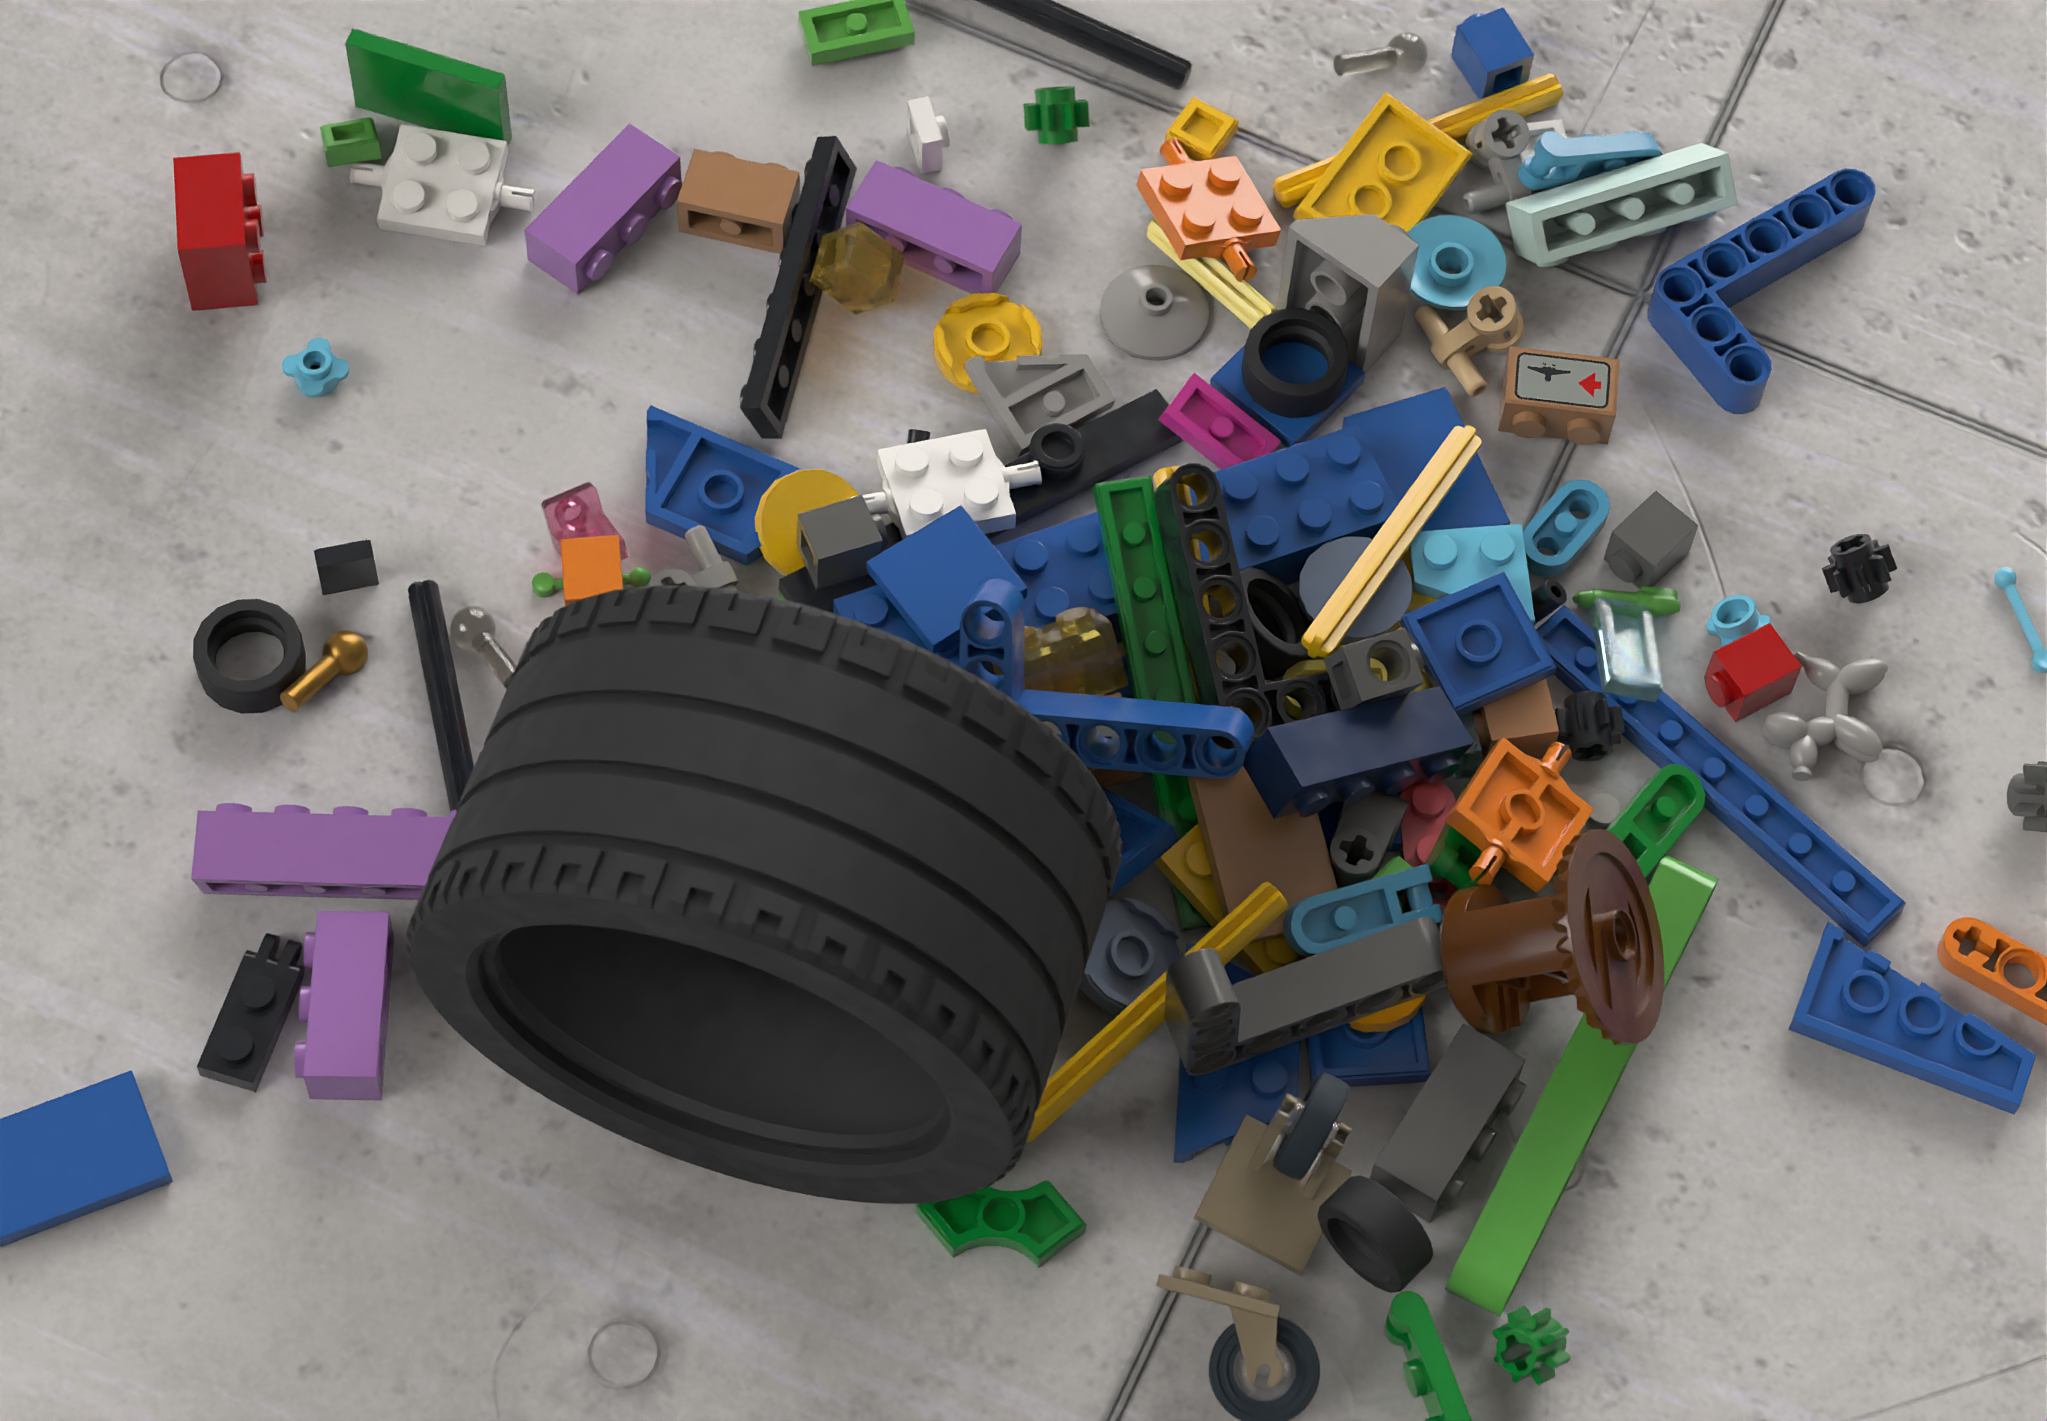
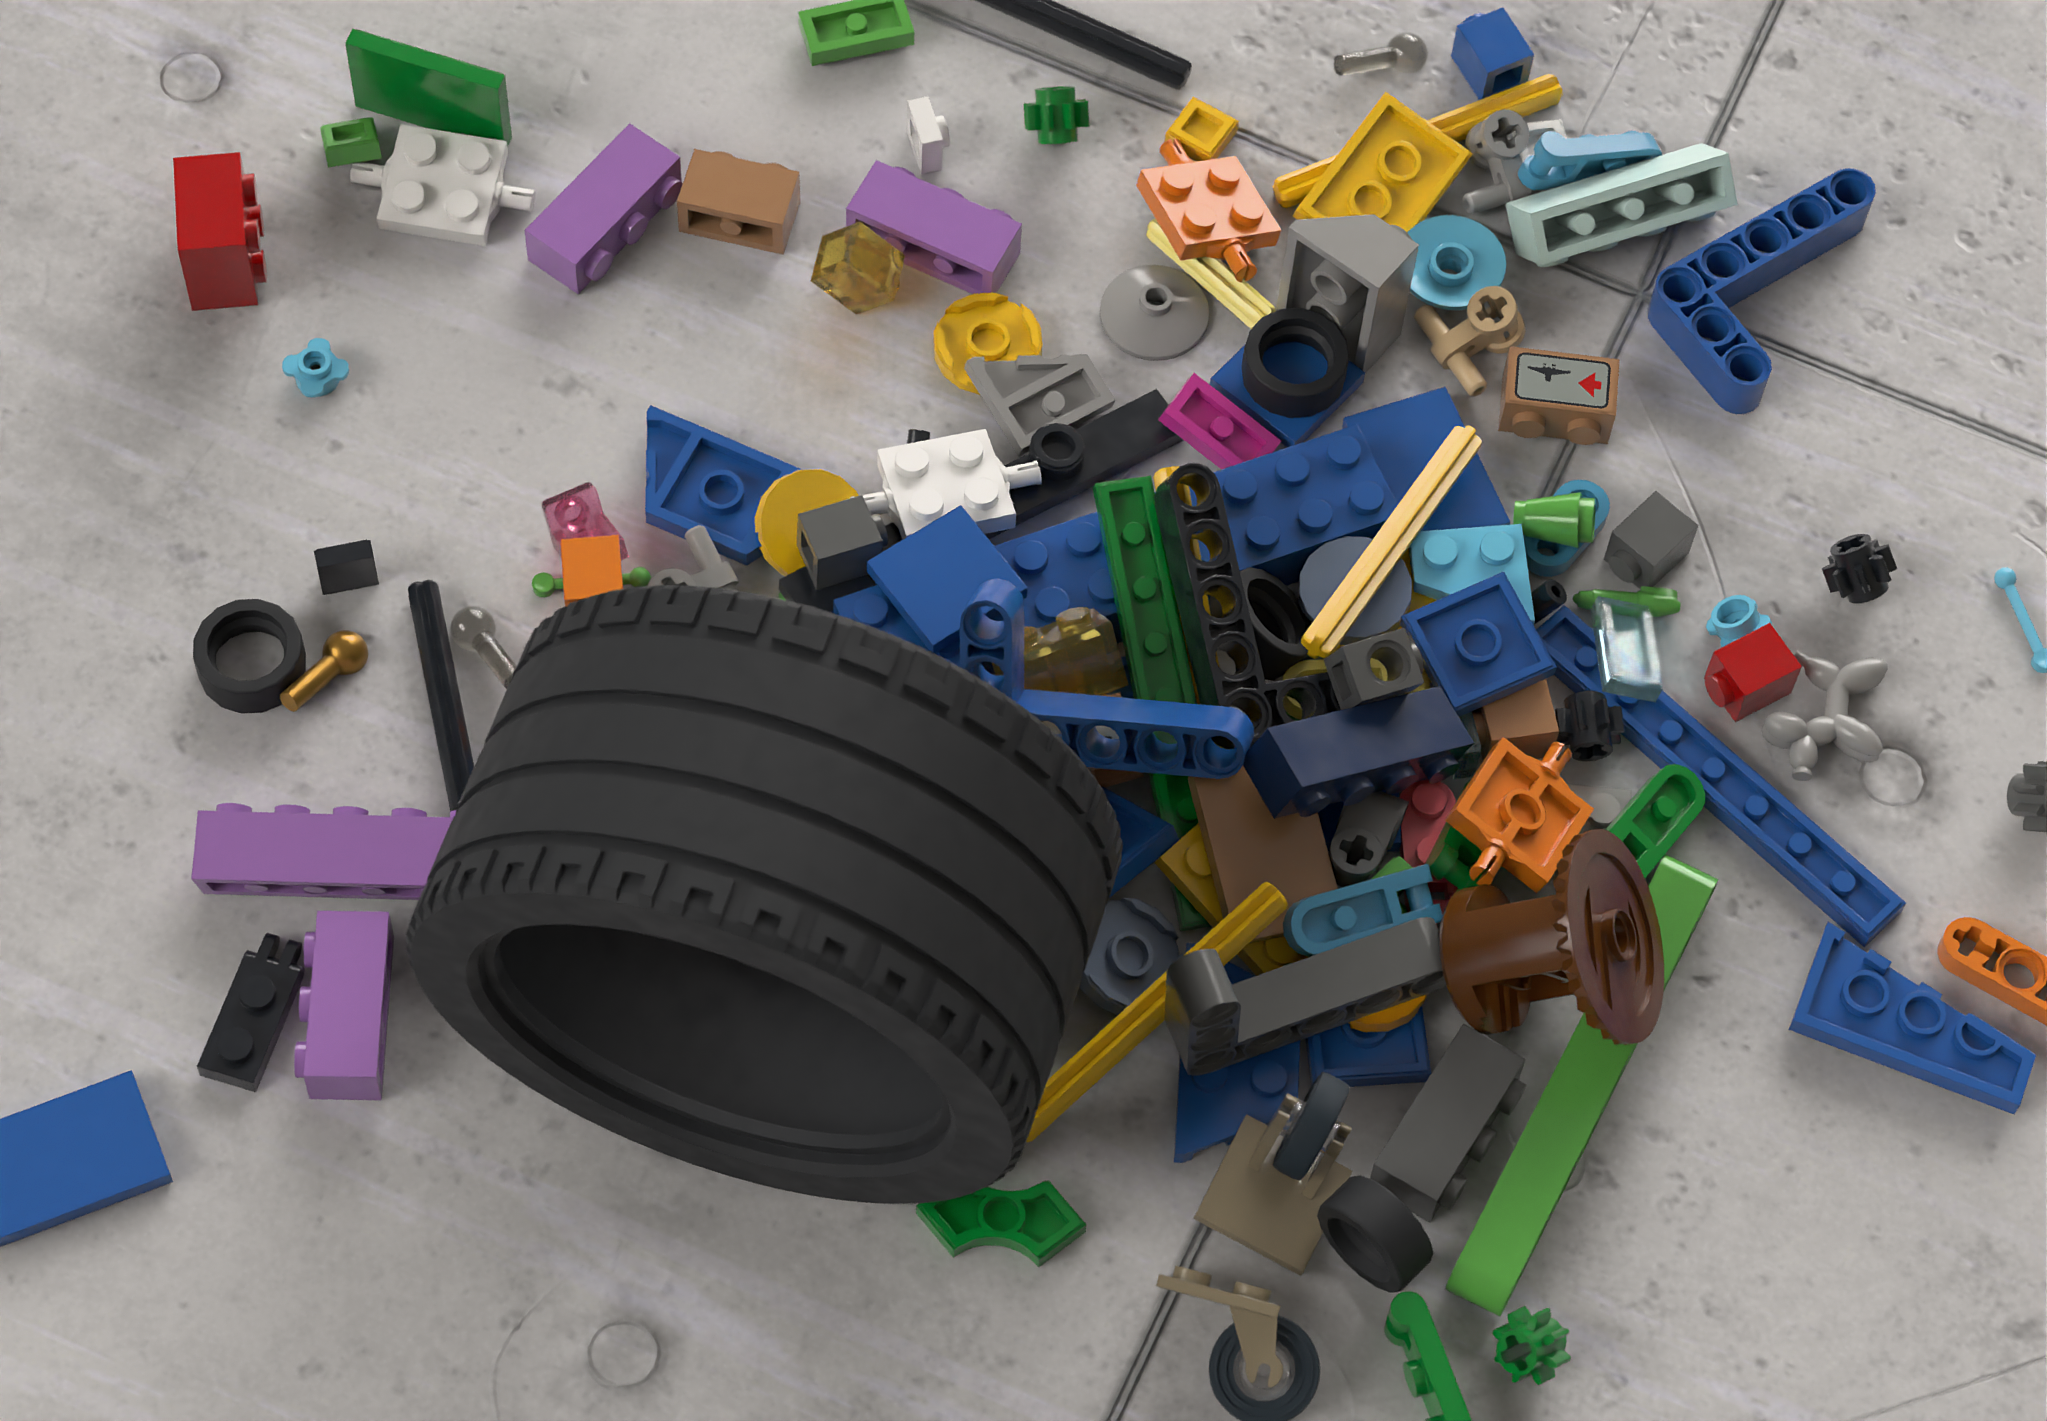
black plate [740,136,857,439] -> none
none -> bright green cone [1513,492,1596,548]

